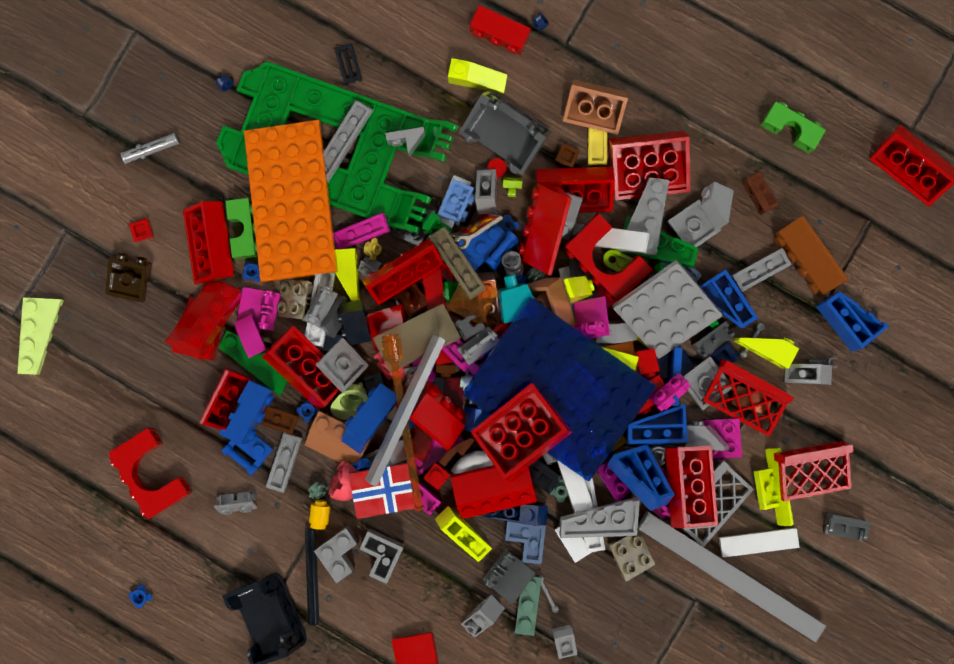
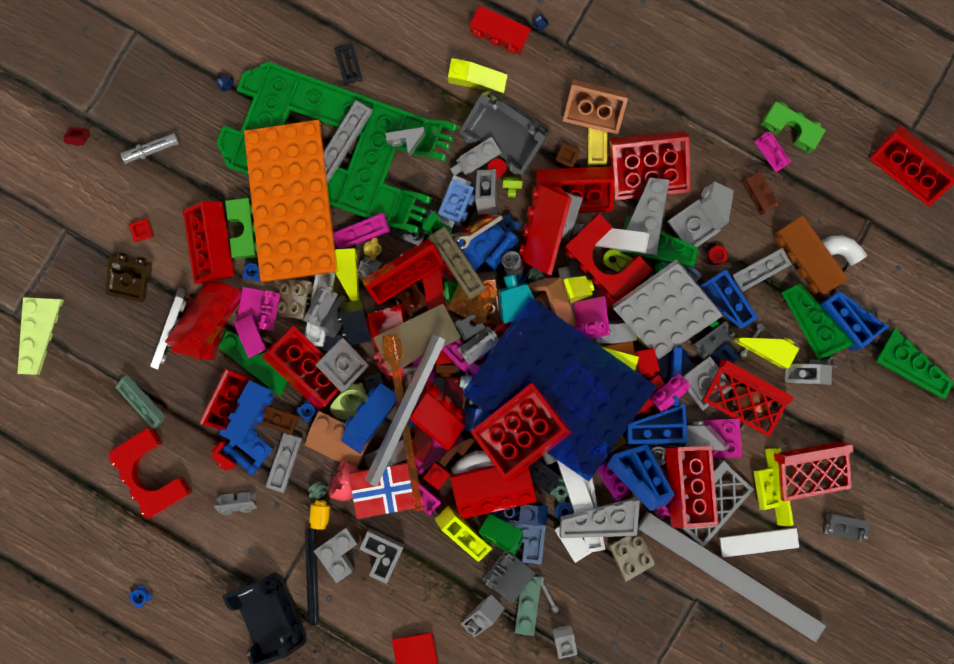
blue plate [352,458,373,471] -> none
none -> dark red plate [63,127,90,146]
none -> sand green plate [116,375,166,430]
none -> wing [150,287,186,369]
none -> red bracket [211,441,238,471]
none -> light grey hinge [450,137,502,176]
none -> green hinge [479,514,524,556]
none -> blue plate [555,502,574,520]
none -> red tile [707,245,728,265]
none -> dark pink hinge [754,131,792,172]
none -> green wing [782,283,854,360]
none -> white cylinder [821,235,867,266]
none -> green wing [874,328,954,399]

